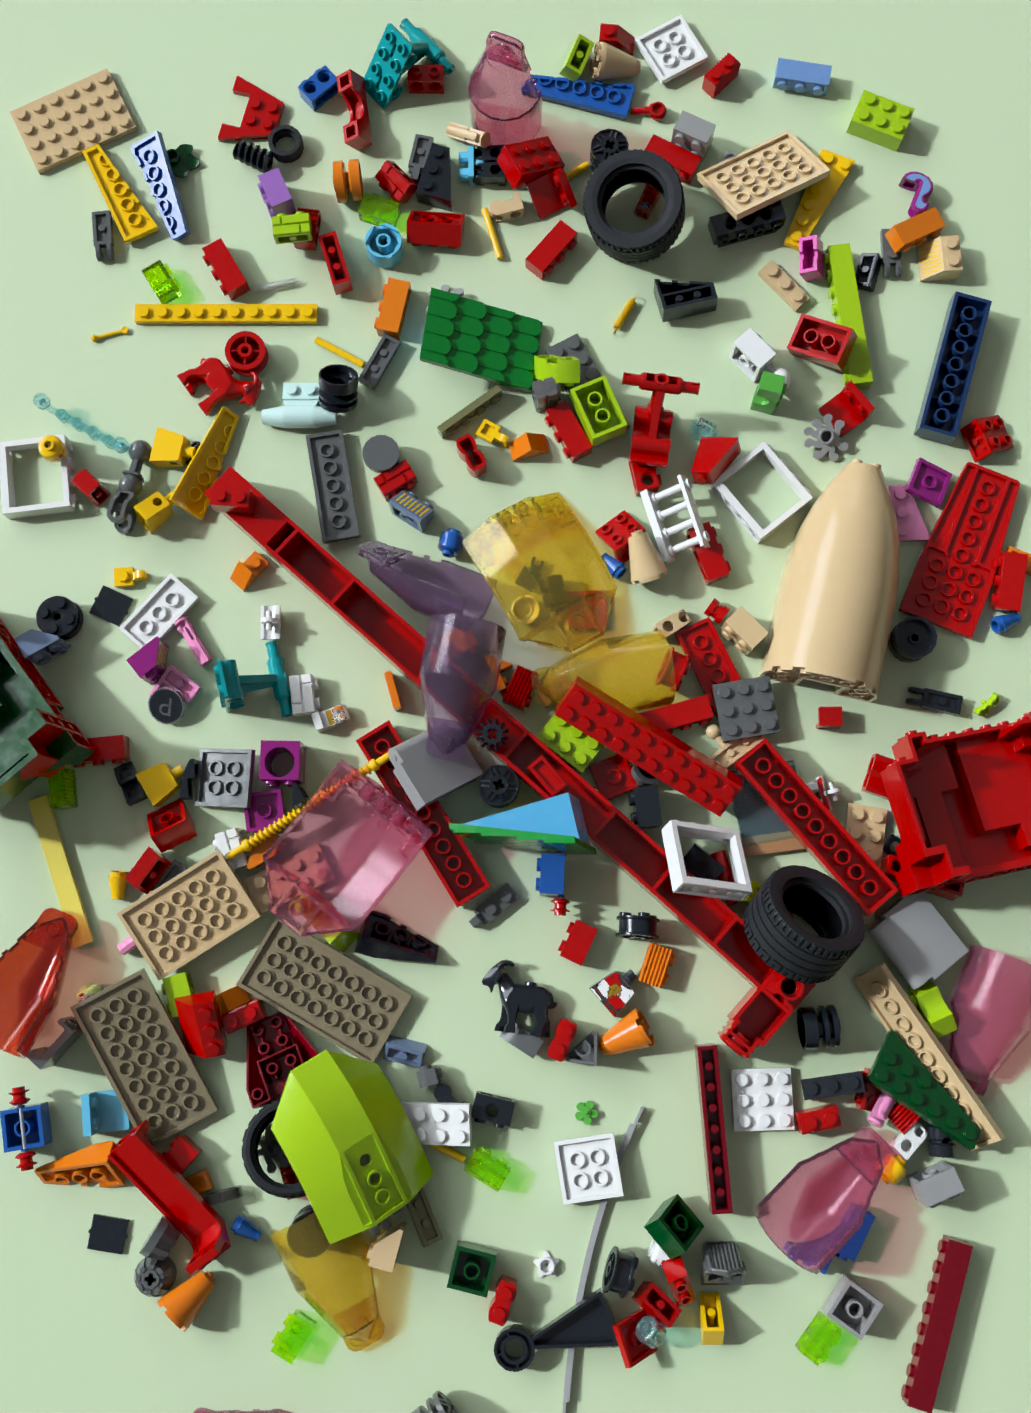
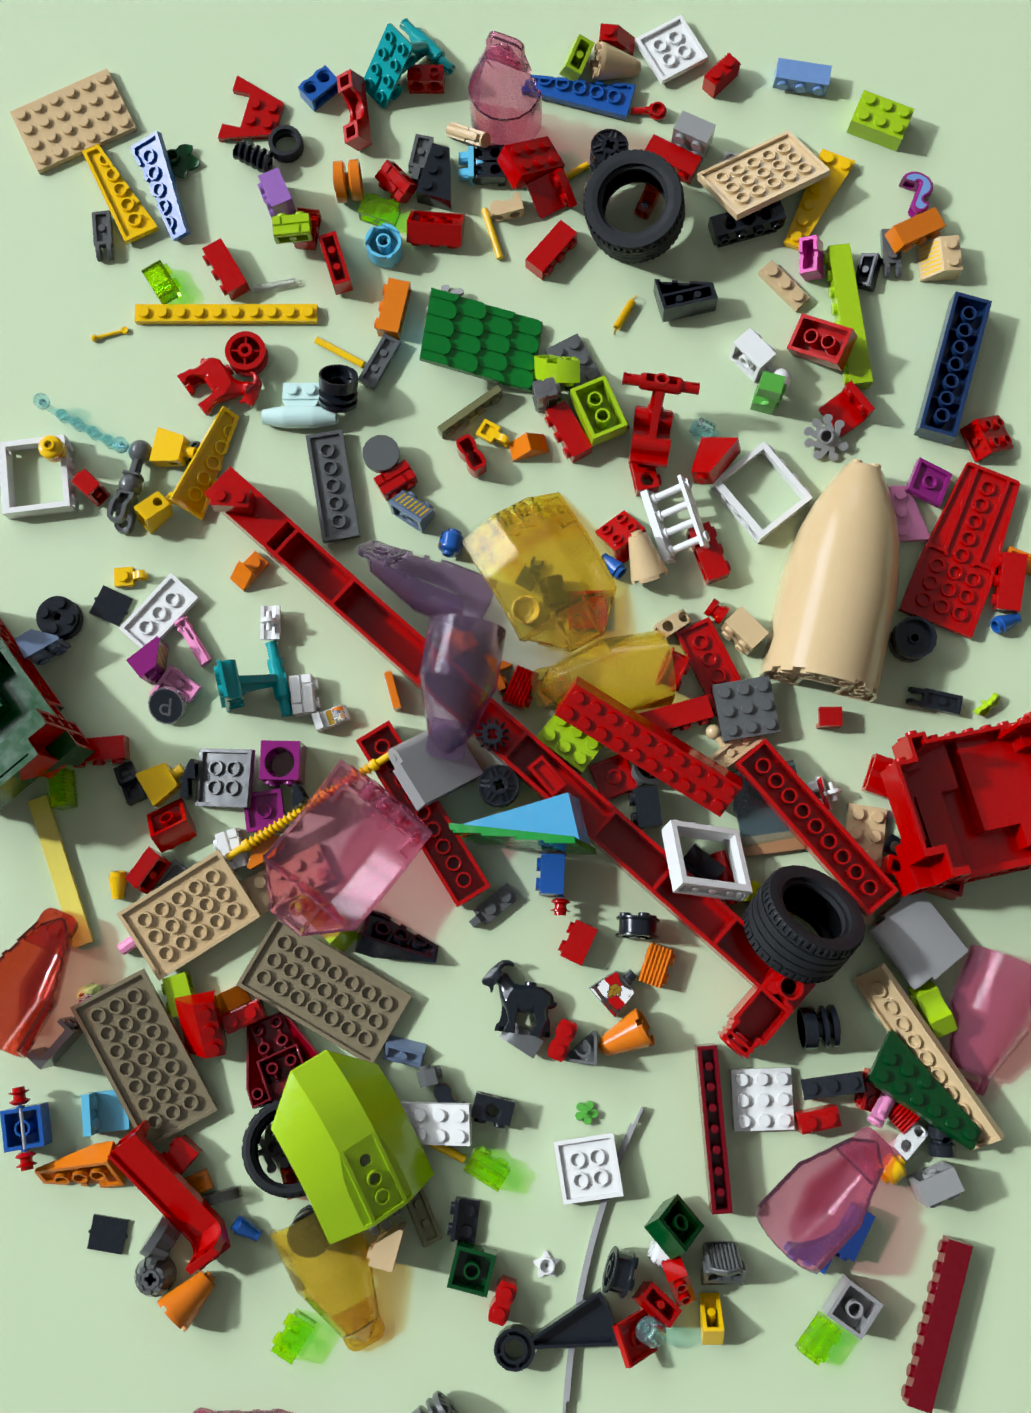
none -> black bracket [447,1196,480,1243]

